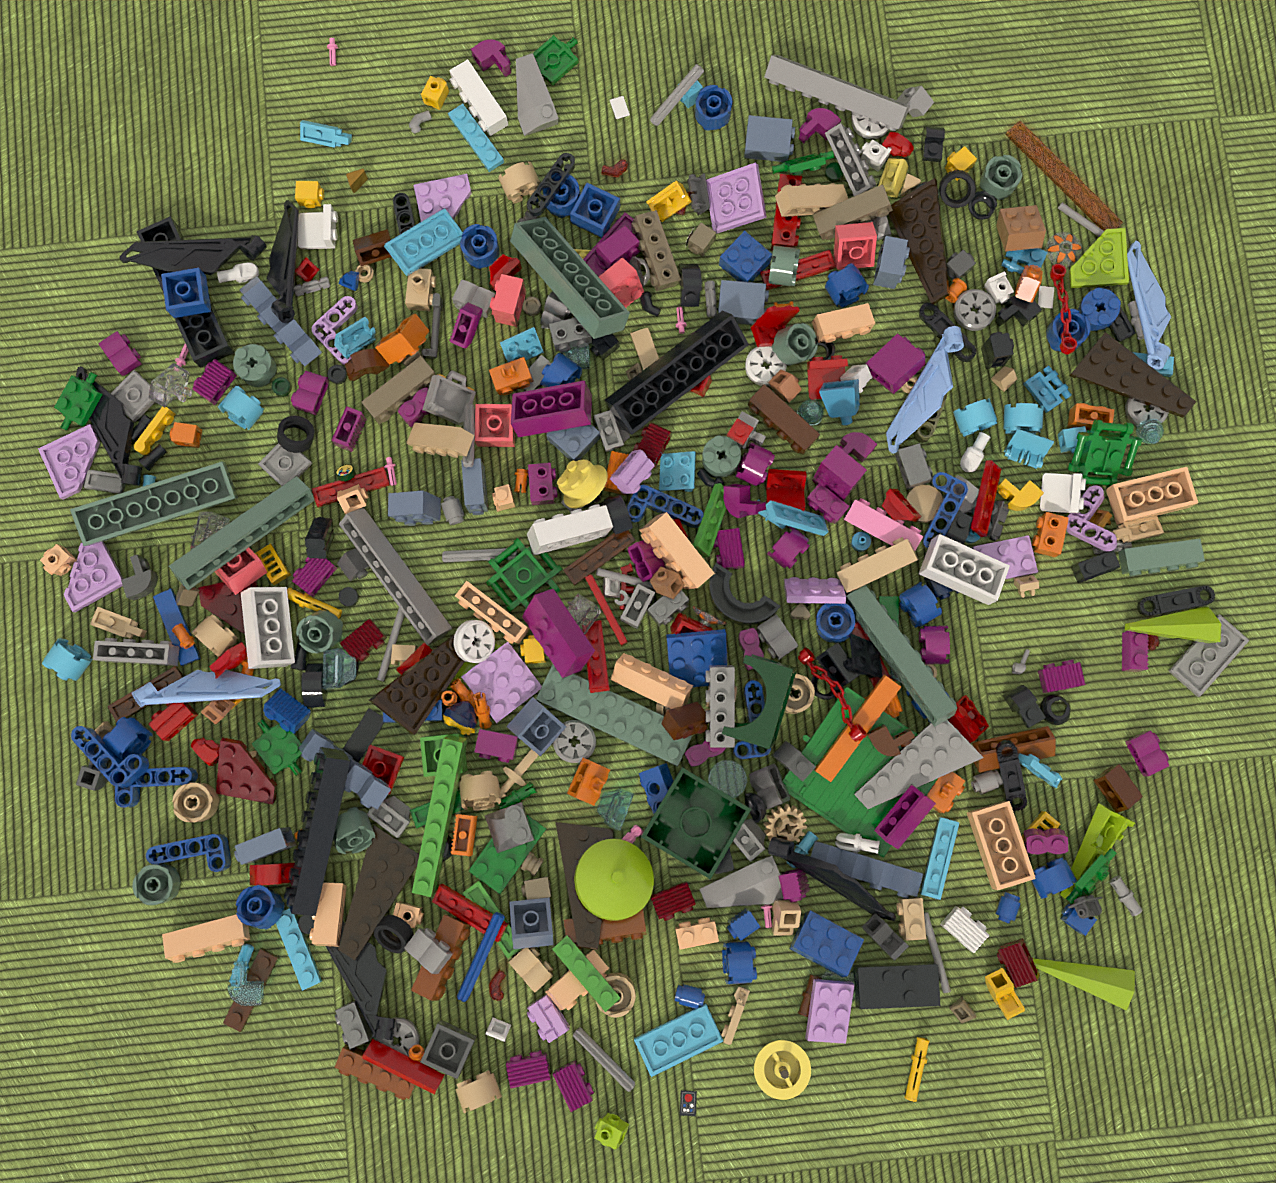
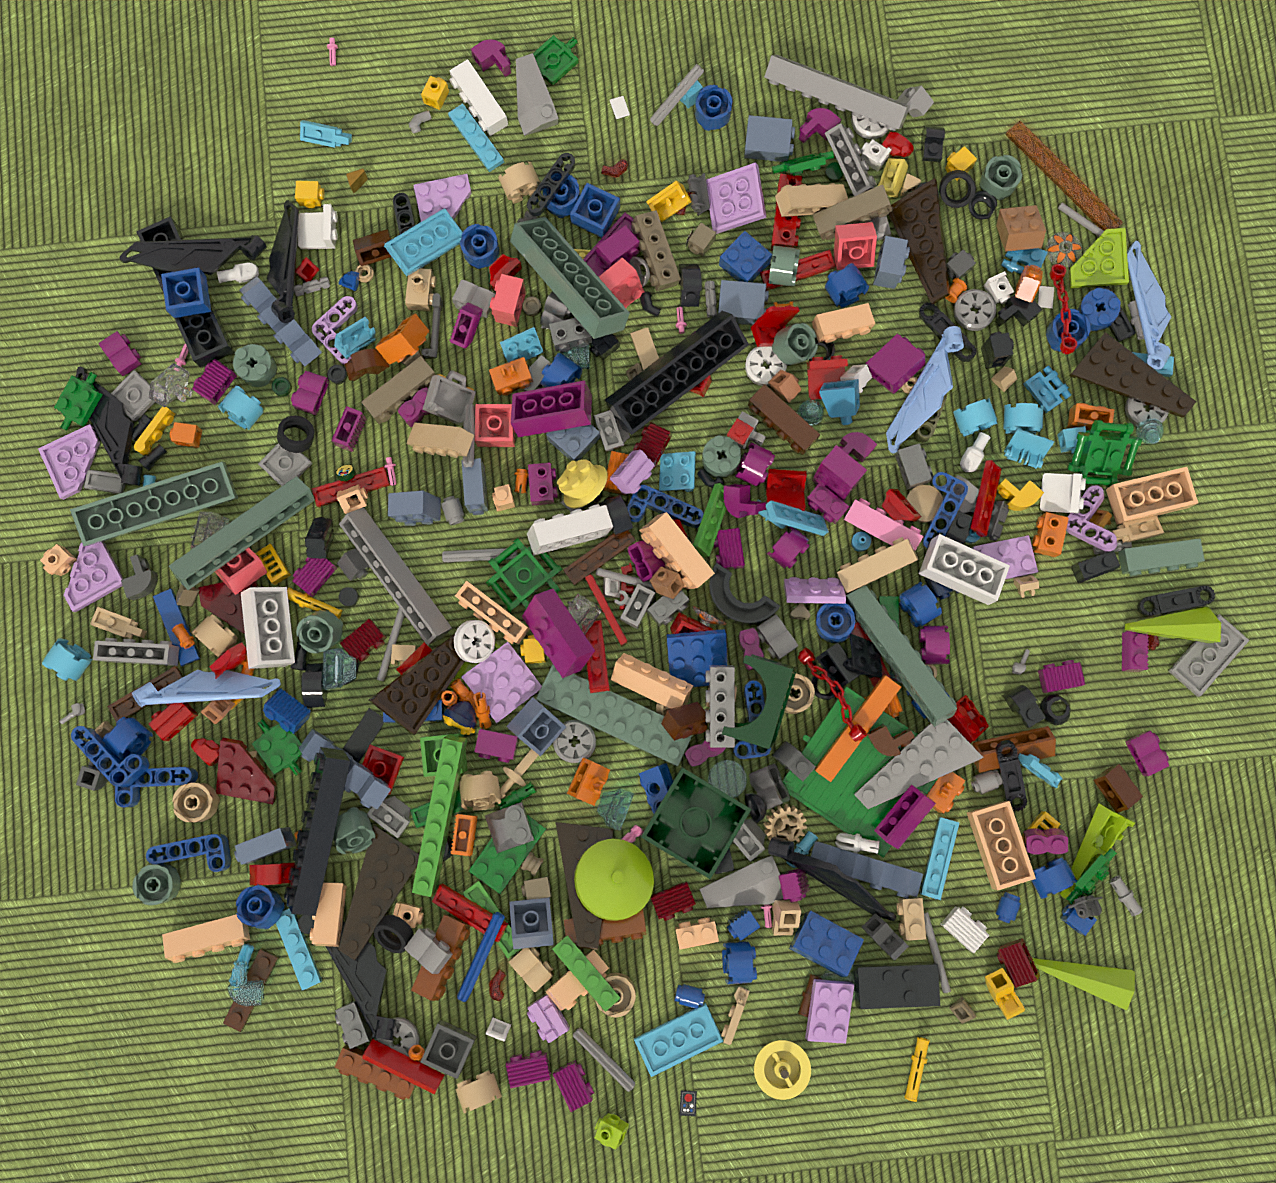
none -> light grey hand [60,703,85,724]

